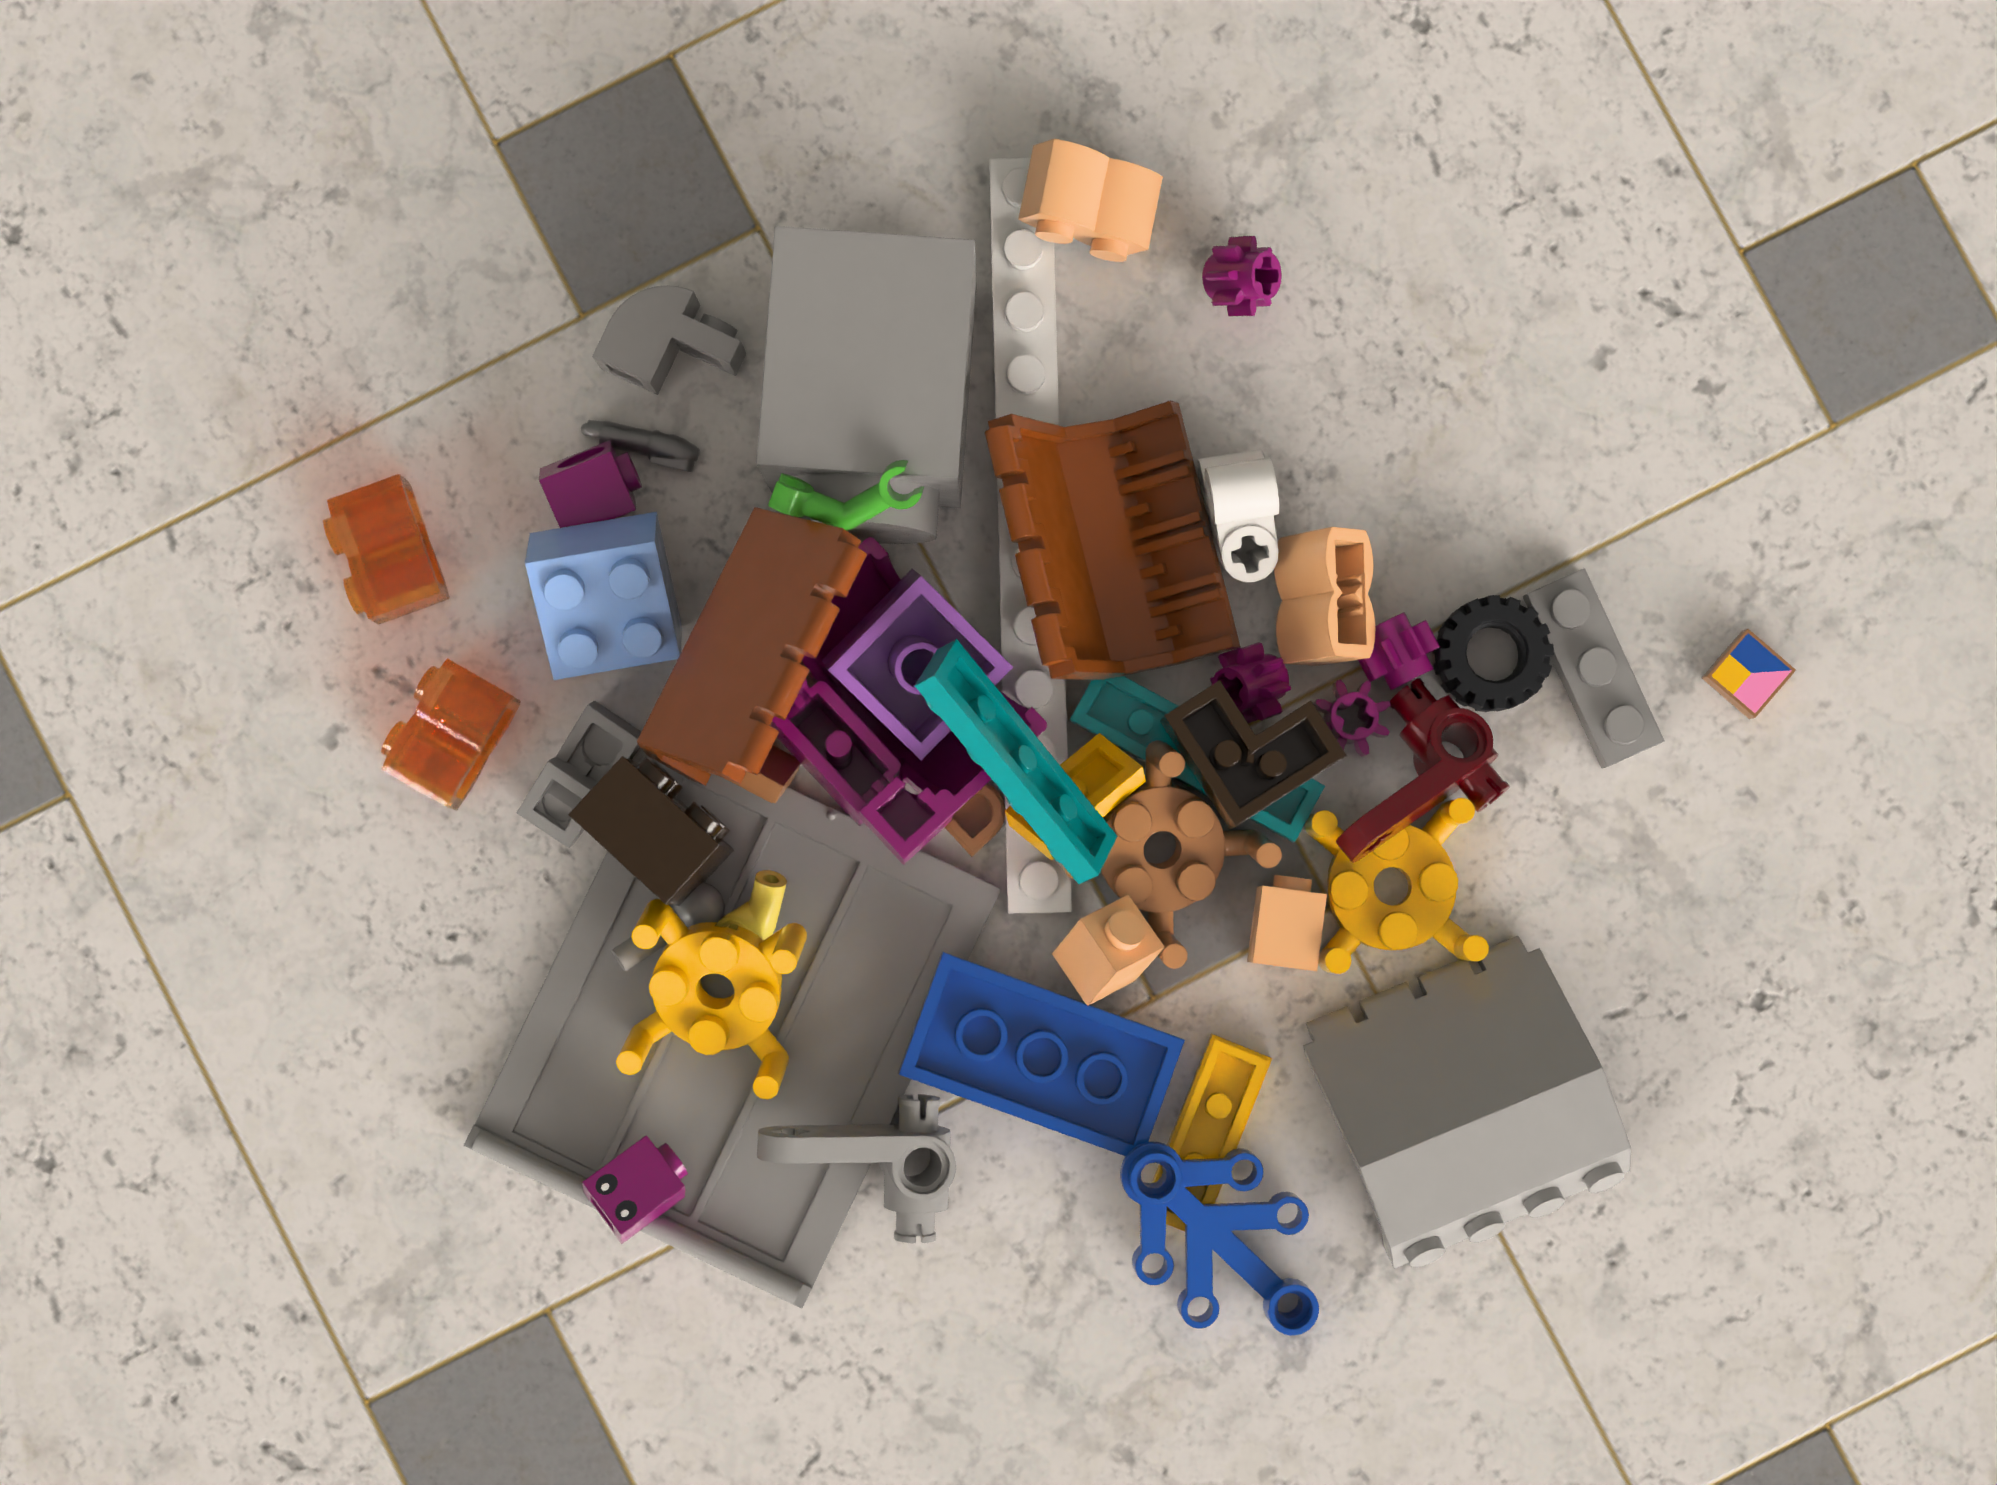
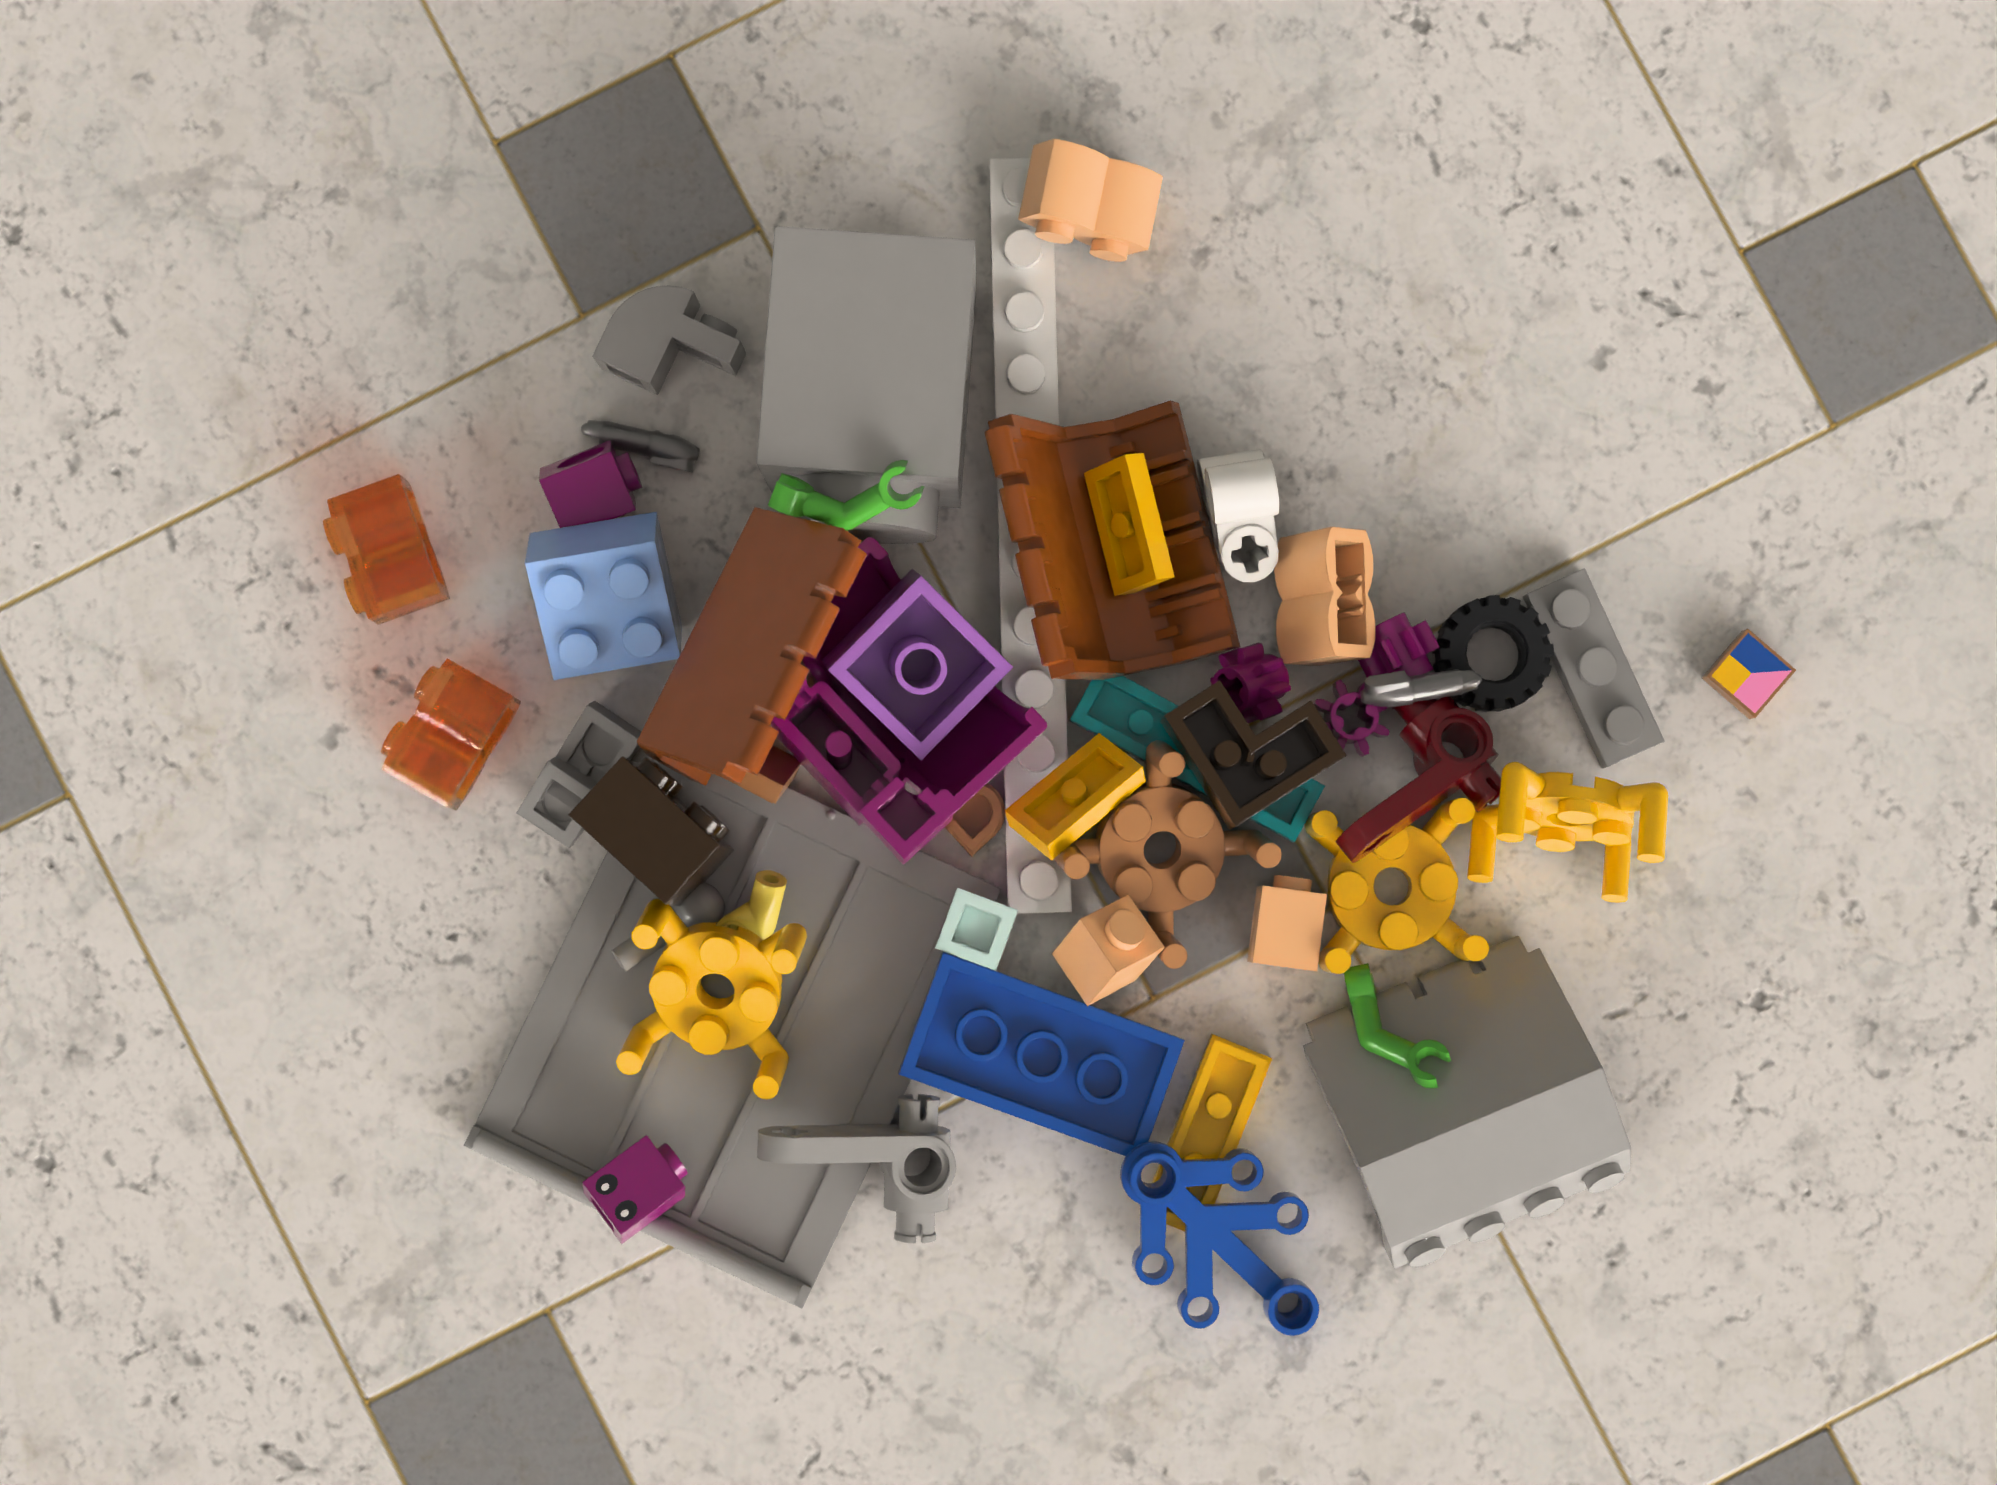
teal plate [915,639,1118,884] -> none
magenta gear [1202,236,1282,316] -> none
none -> light aqua plate [935,888,1018,971]
none -> yellow plate [1084,453,1175,596]
none -> bright green arm [1344,963,1451,1088]
none -> flat silver piece [1360,669,1482,707]
none -> yellow plate [1467,762,1668,903]

